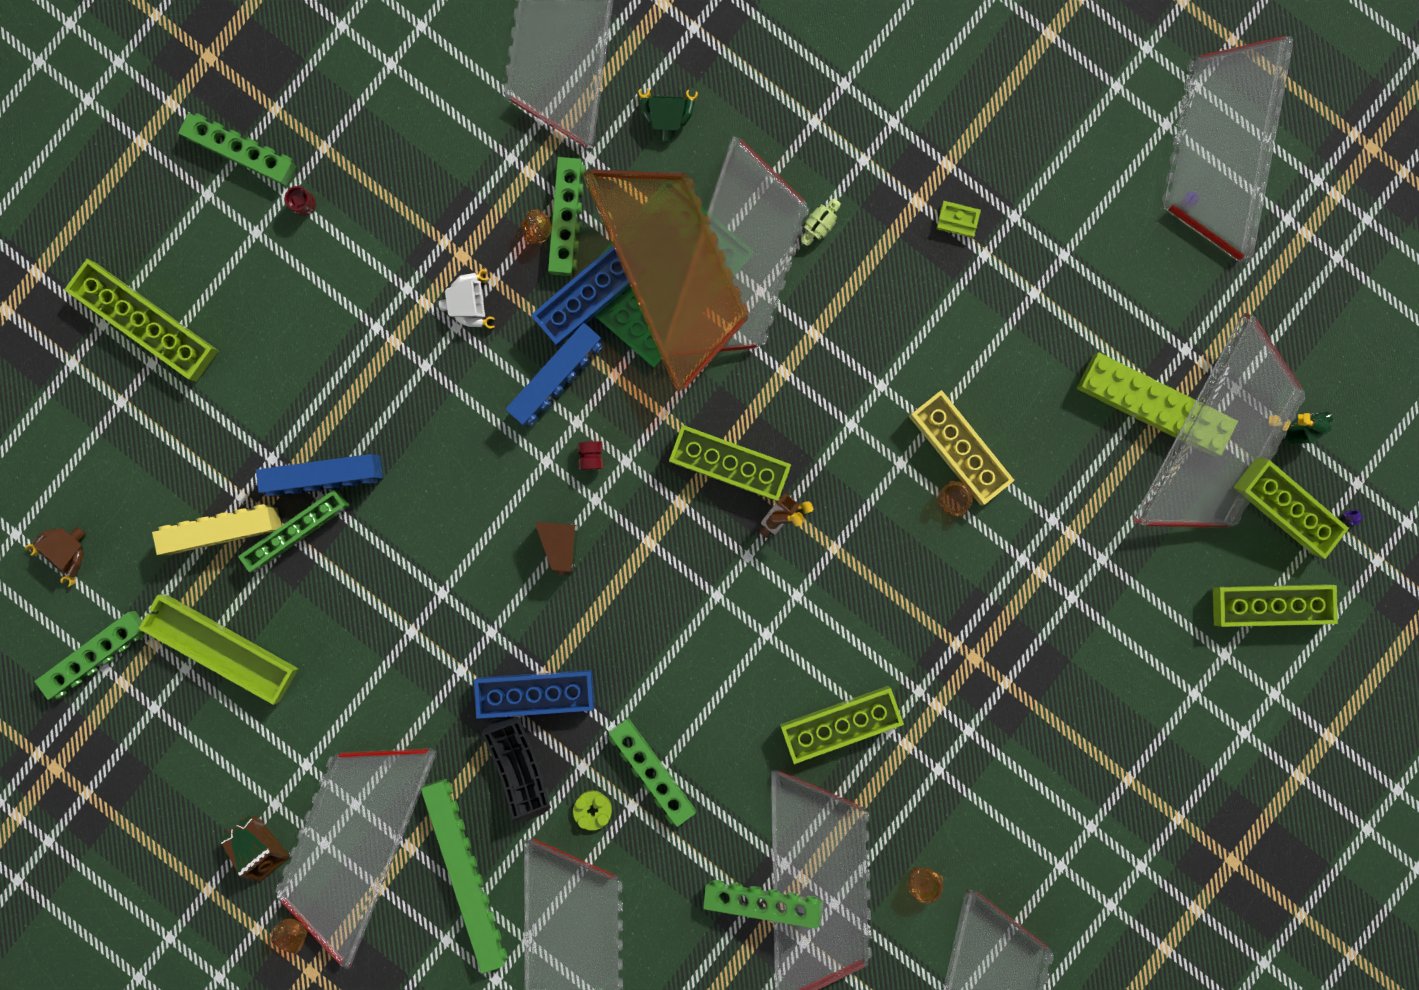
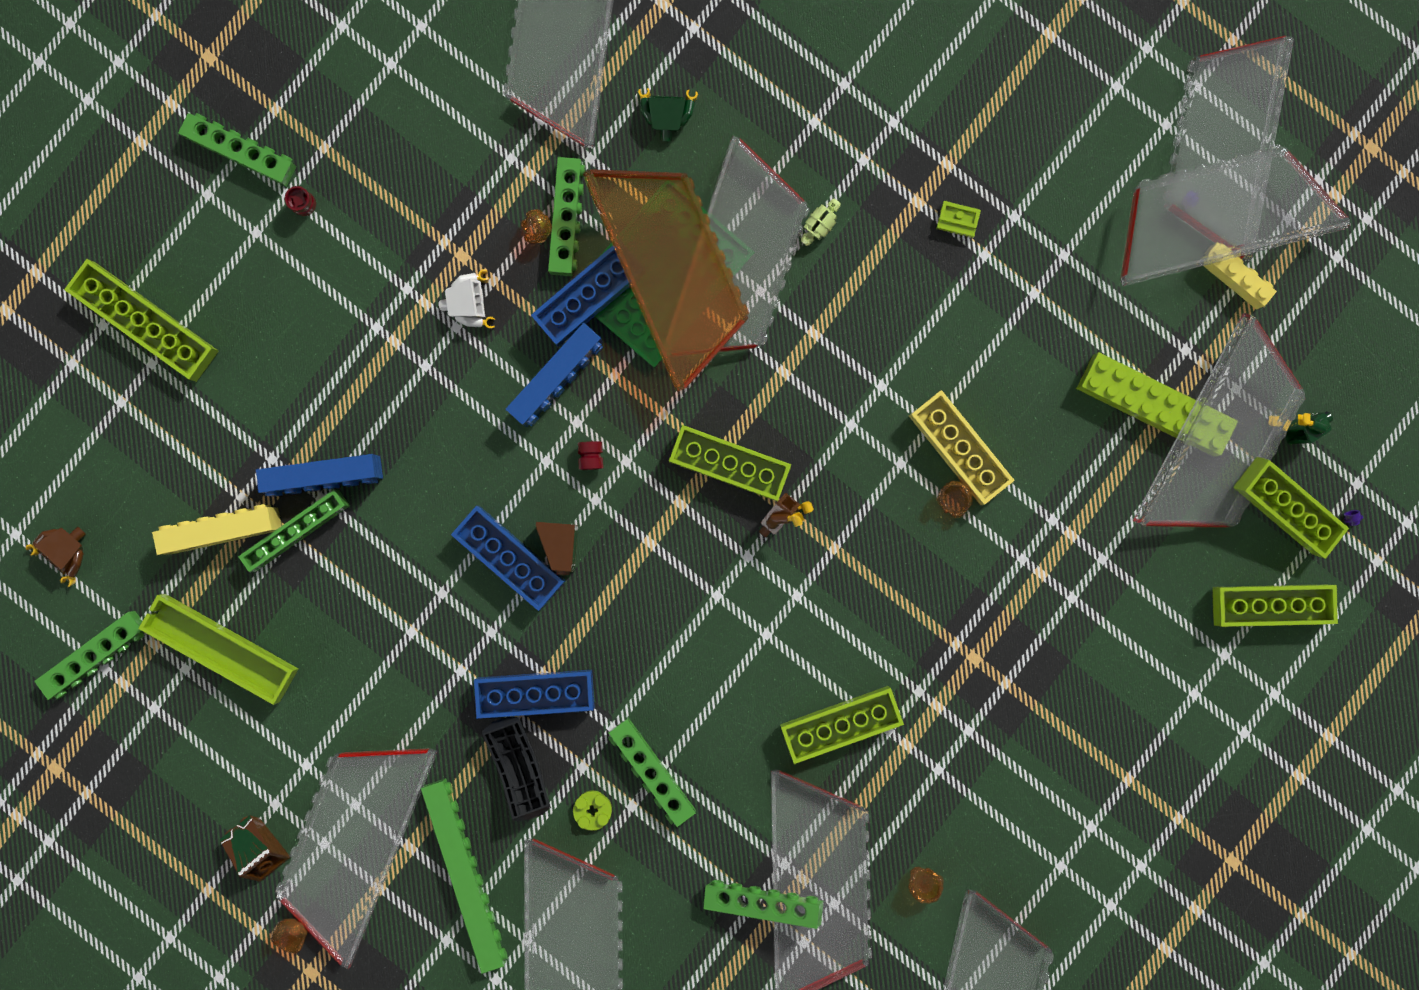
none -> blue brick [451,505,566,611]
none -> clear windscreen [1121,145,1351,286]
none -> light yellow brick [1198,243,1277,310]

